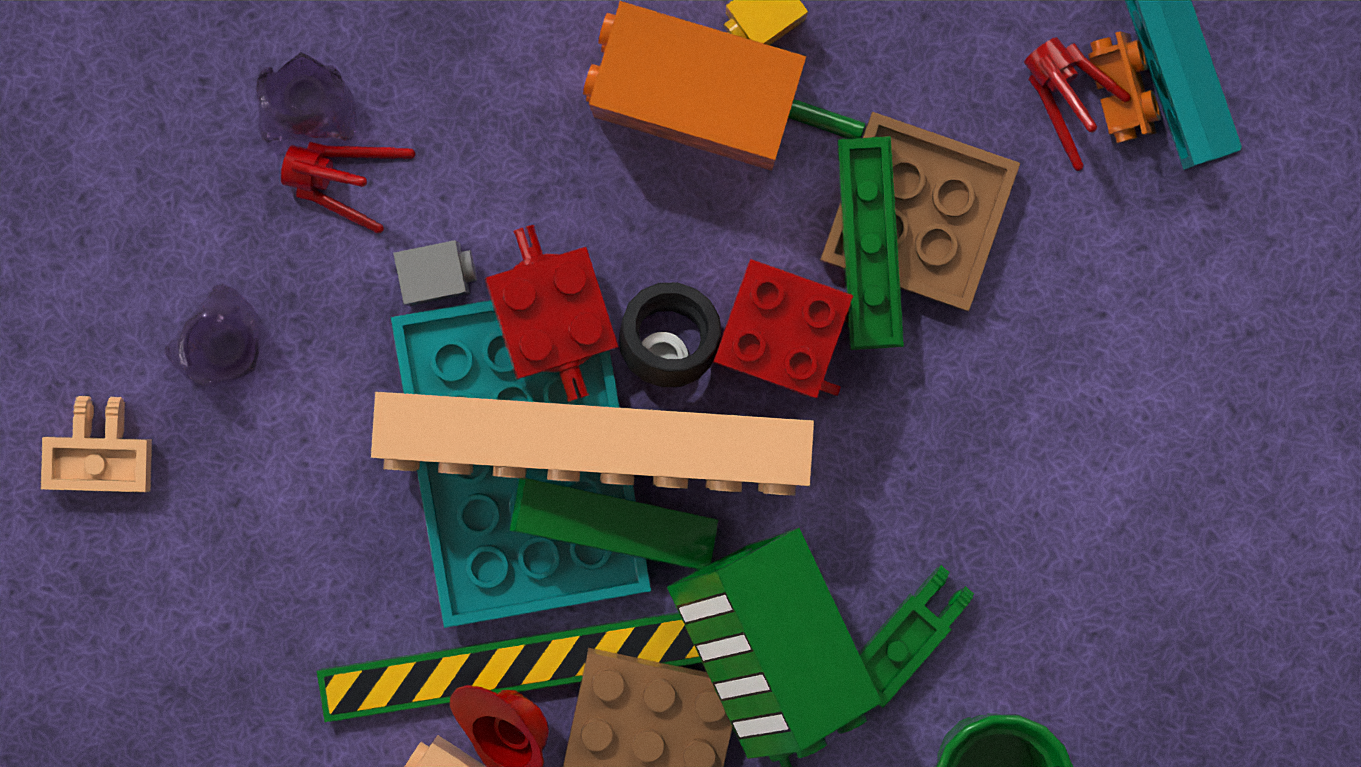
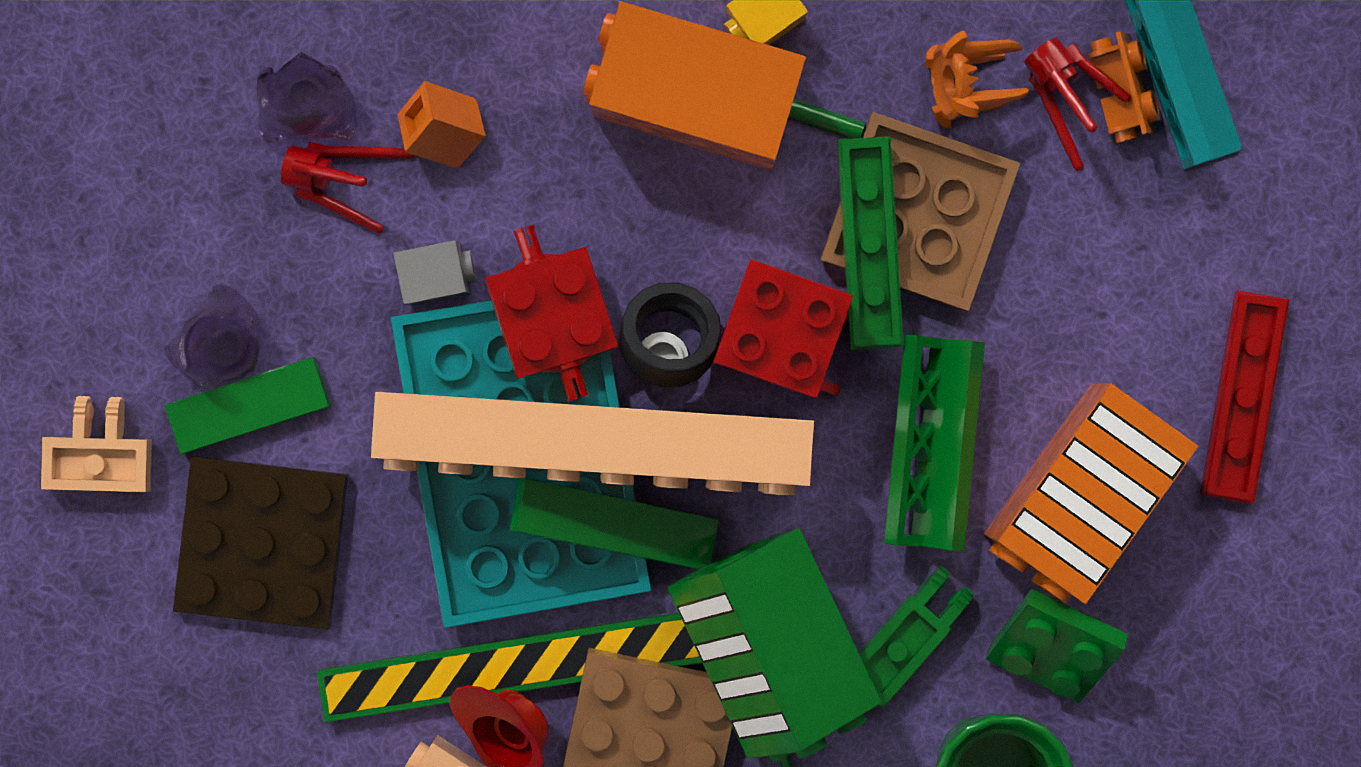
none -> green tile [164,357,331,454]
none -> dark brown plate [173,456,349,630]
none -> orange panel [397,81,486,168]
none -> green fence [884,334,985,551]
none -> orange piece [925,31,1029,129]
none -> orange brick [984,383,1199,604]
none -> green plate [985,589,1128,703]
none -> red tile [1200,290,1290,504]

